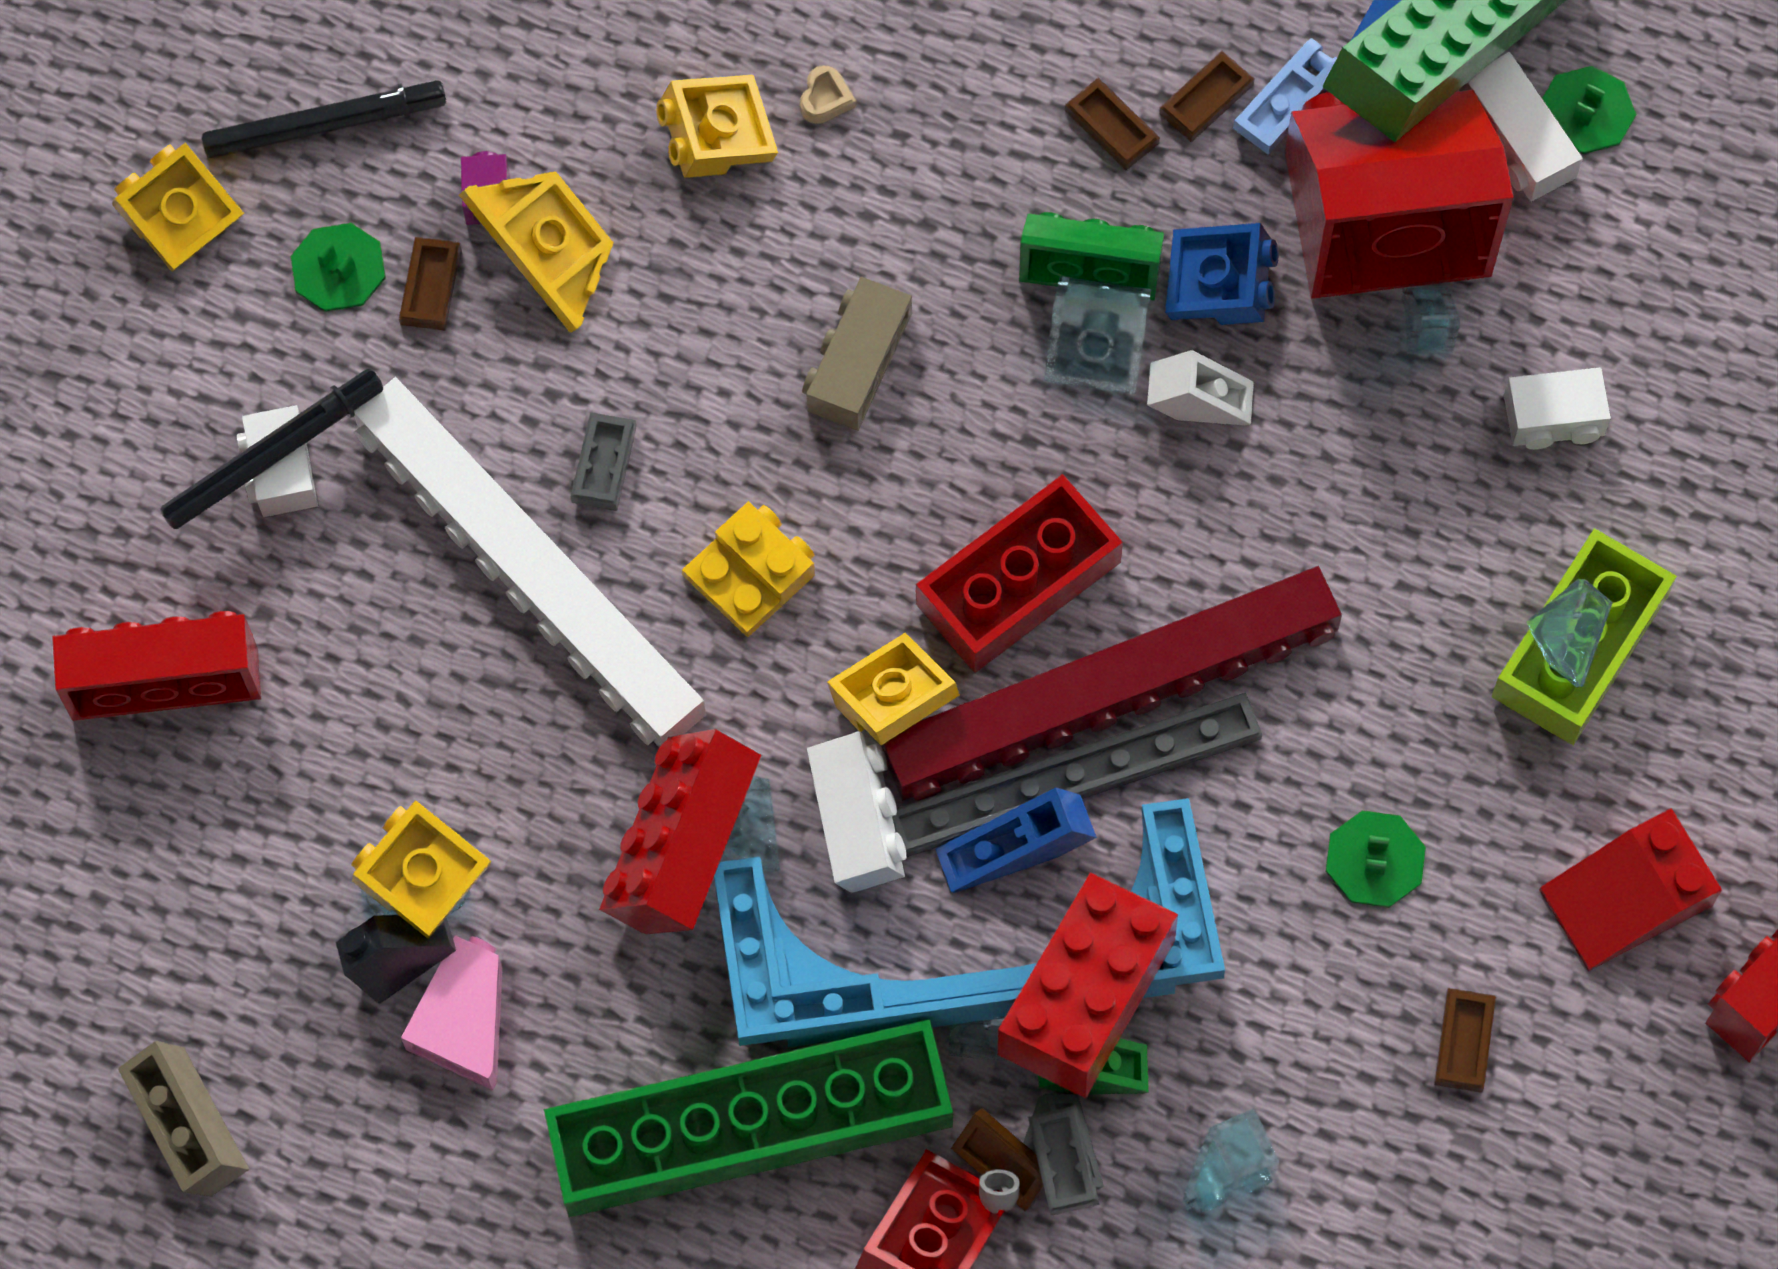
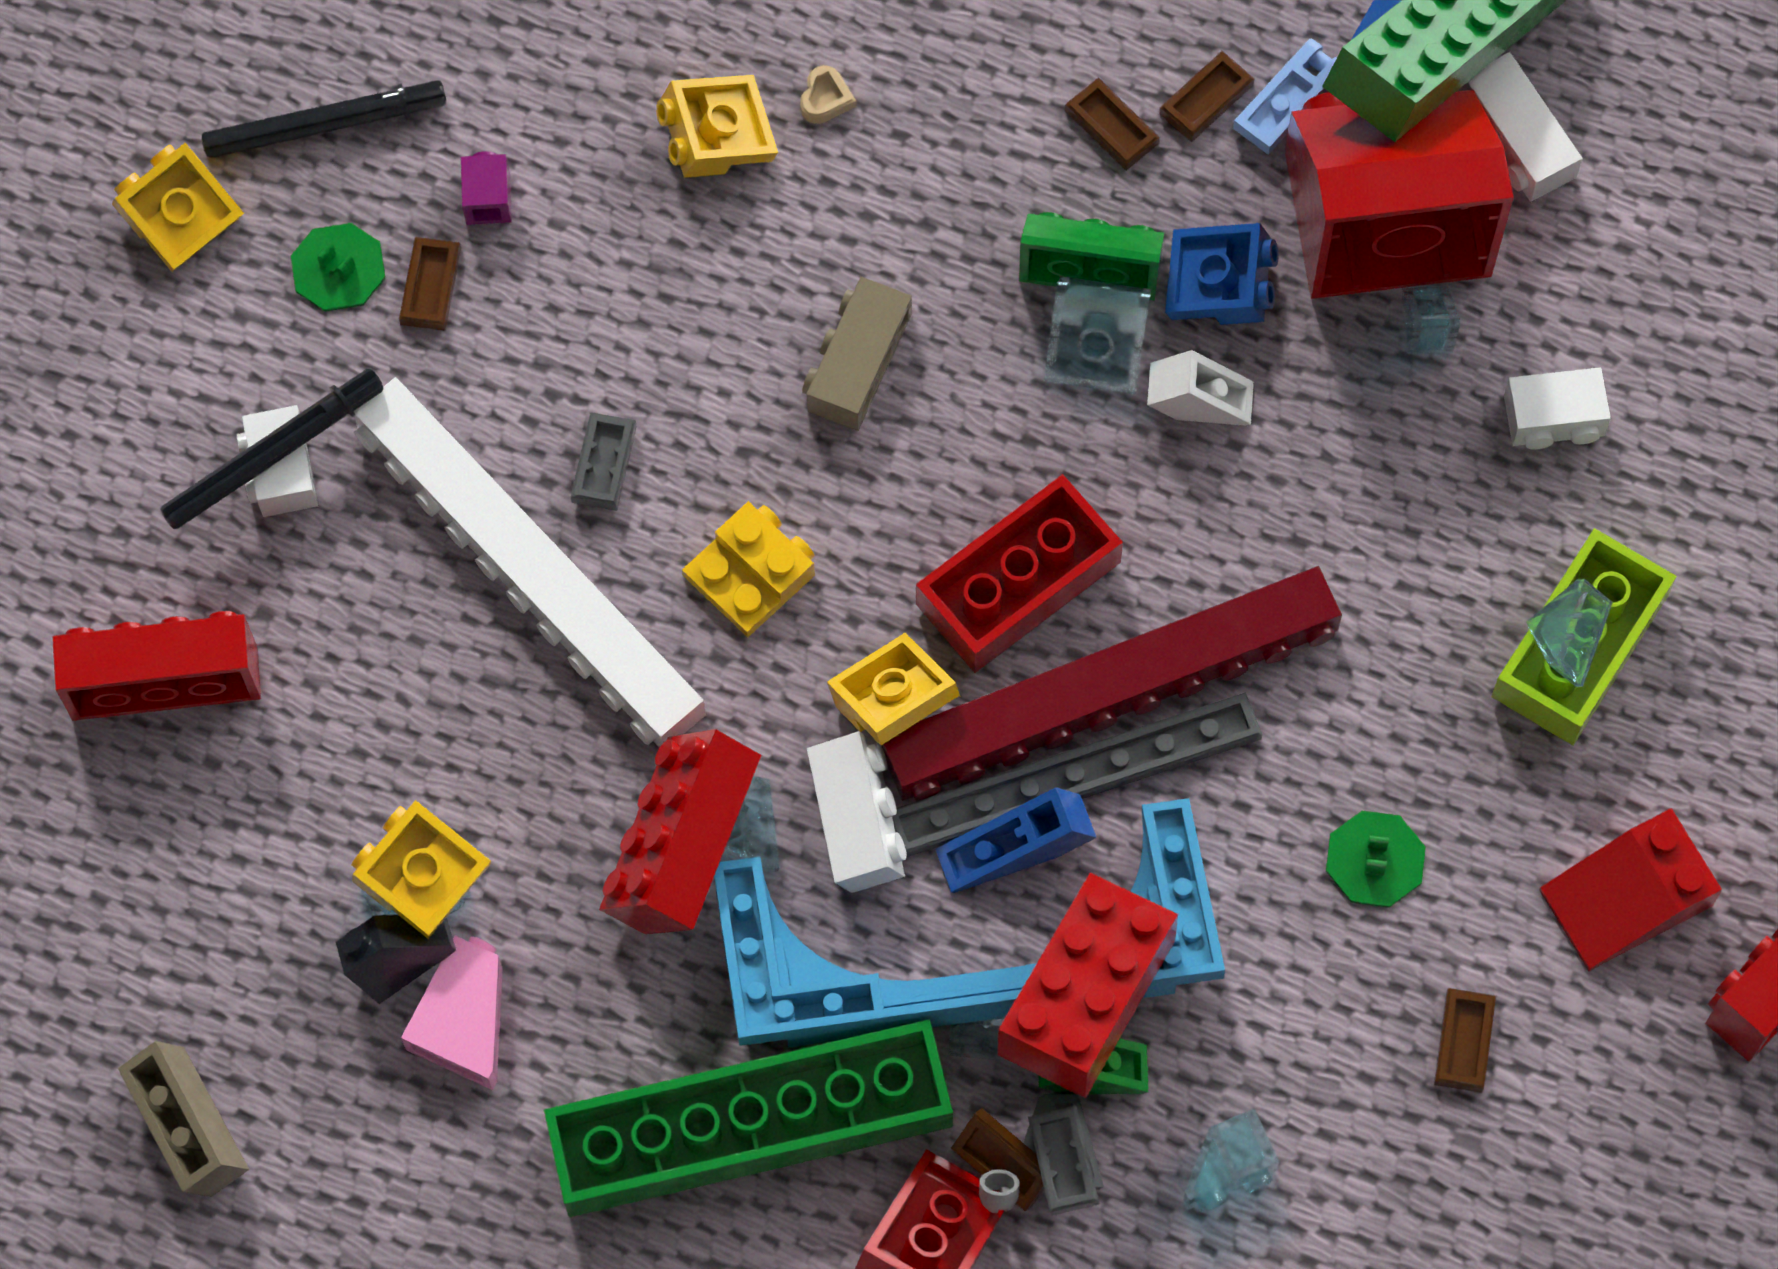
yellow wing [458,171,614,333] -> none
green piece [1542,66,1636,154] -> none

